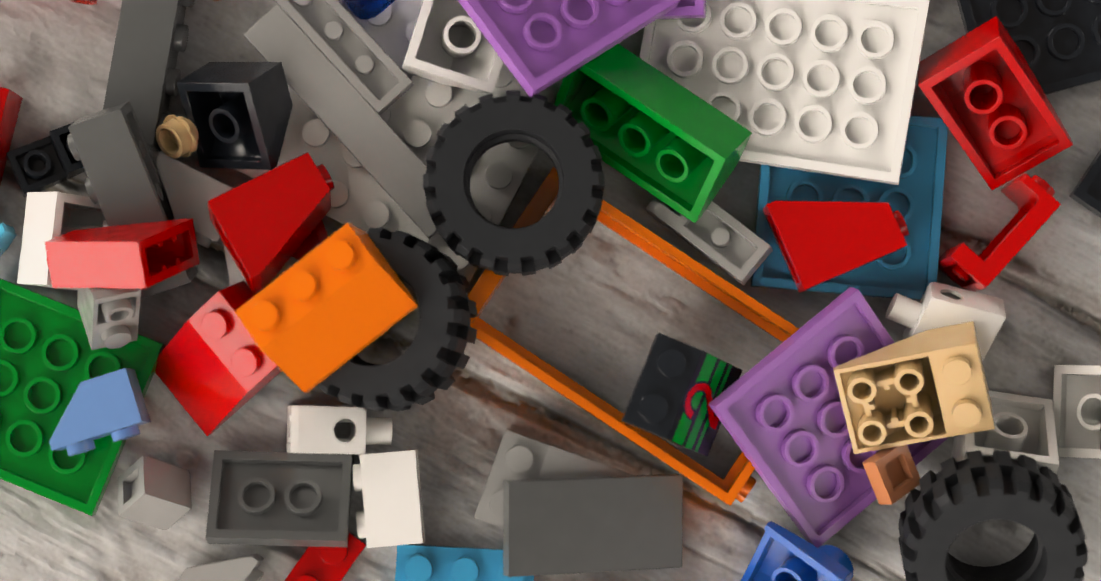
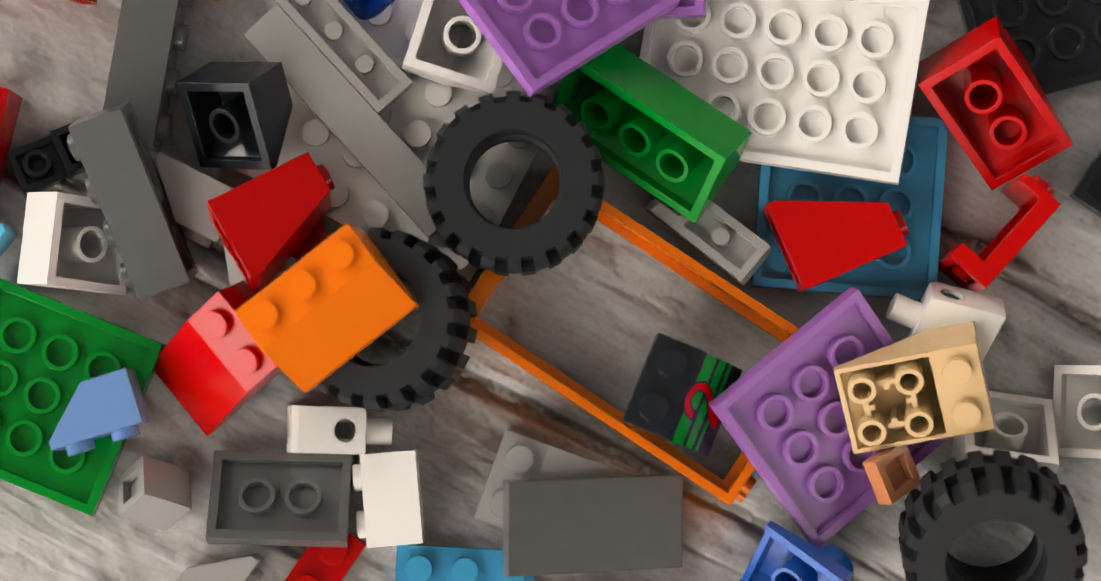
slope [45,218,200,289] -> none
light grey slope [77,288,141,350] -> none
tan plate [156,114,199,159] -> none

